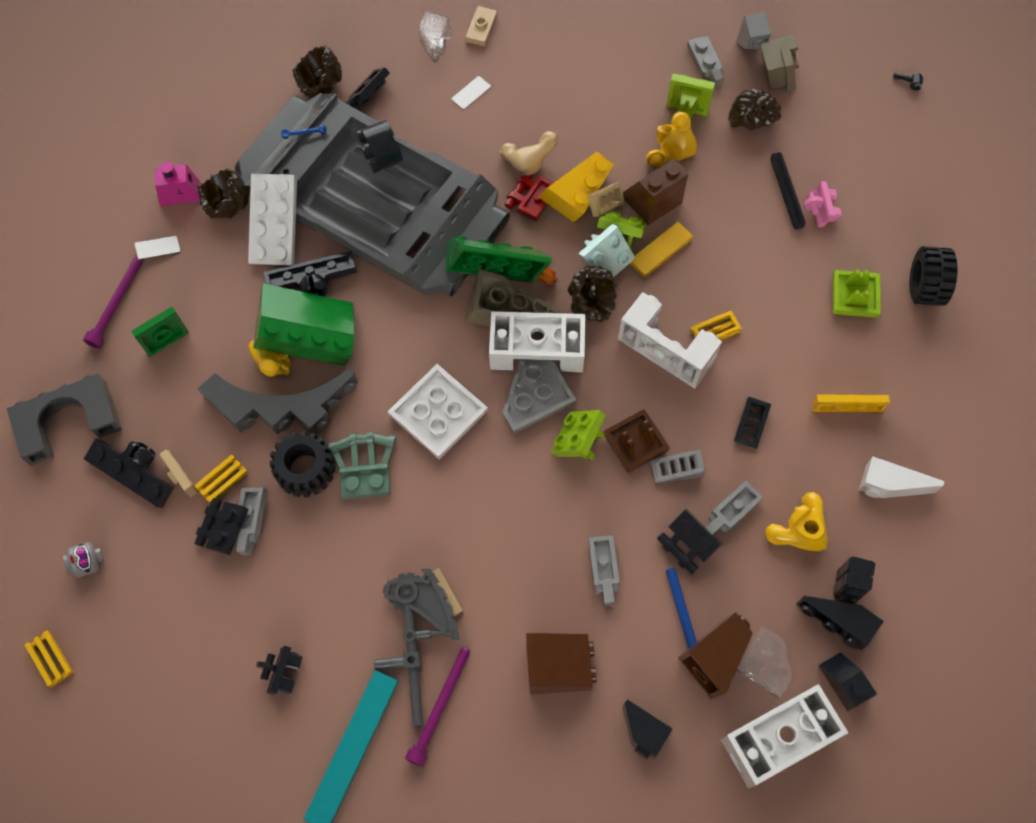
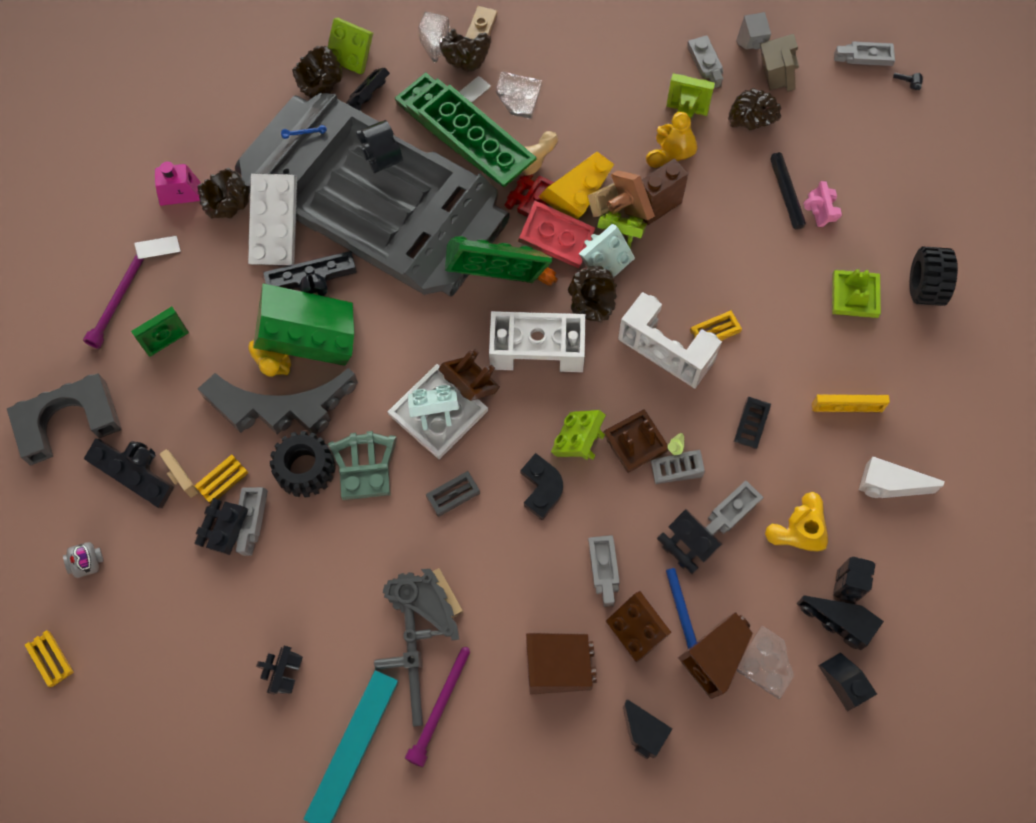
dark tan wedge [465,269,562,327] -> none
light grey plate [503,359,576,434] -> none
yellow tile [629,222,693,278] -> none
white plate [721,684,848,788] -> none
none -> lime plate [327,17,373,74]
none -> green slope [395,72,537,187]
none -> light aqua plate [408,385,459,430]
none -> dark grey tile [426,471,480,517]
none -> reddish brown plate [438,349,500,401]
none -> dark brown hair [440,29,491,72]
none -> clear plate [496,72,542,119]
none -> coral plate [518,201,595,268]
none -> black plate [520,453,563,520]
none -> reddish brown plate [606,591,672,662]
none -> nougat tile [607,170,655,220]
none -> yellowish green bar [668,433,684,456]
none -> light grey hinge [834,41,895,66]

